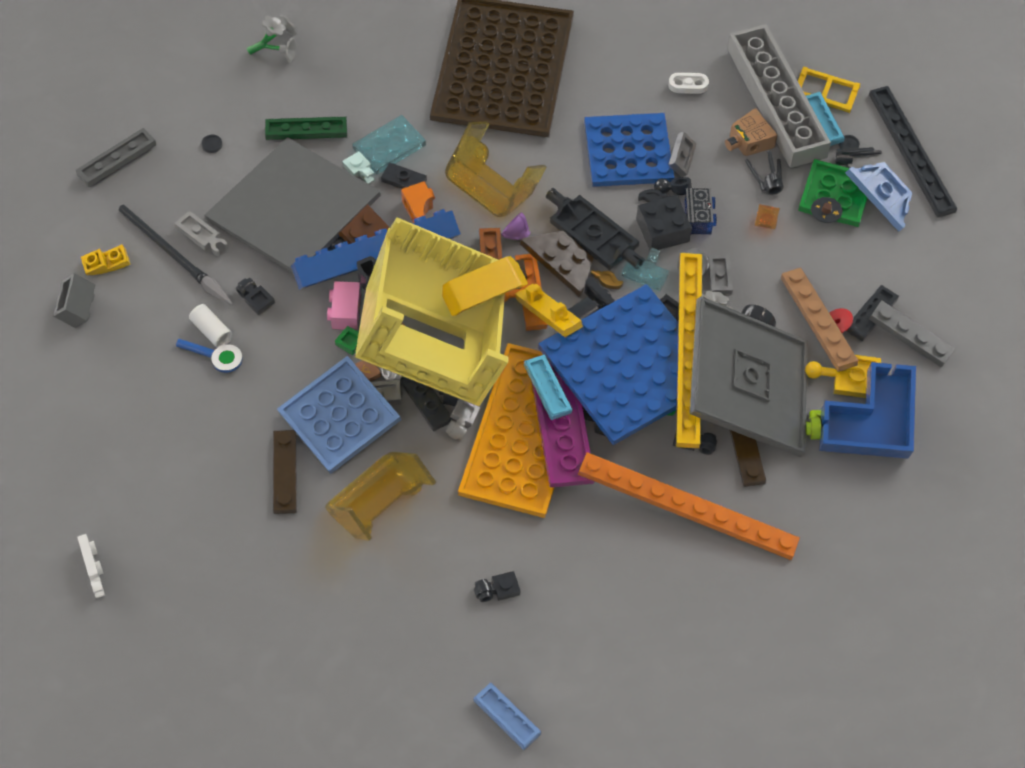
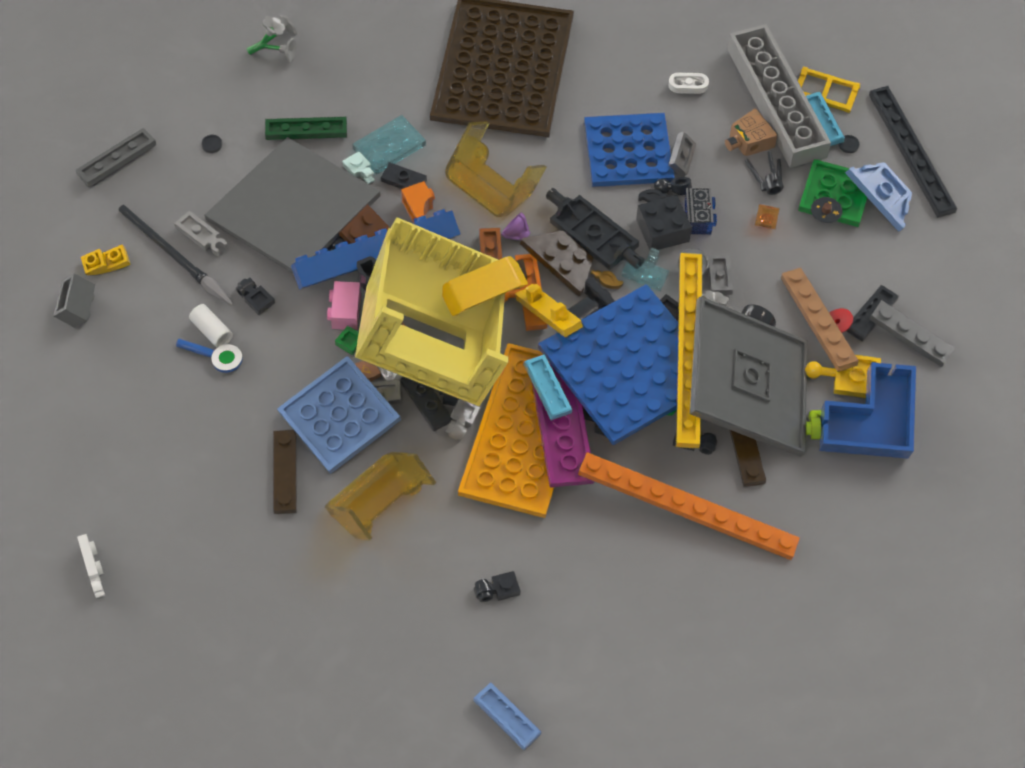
black plant [835,147,882,169] -> none

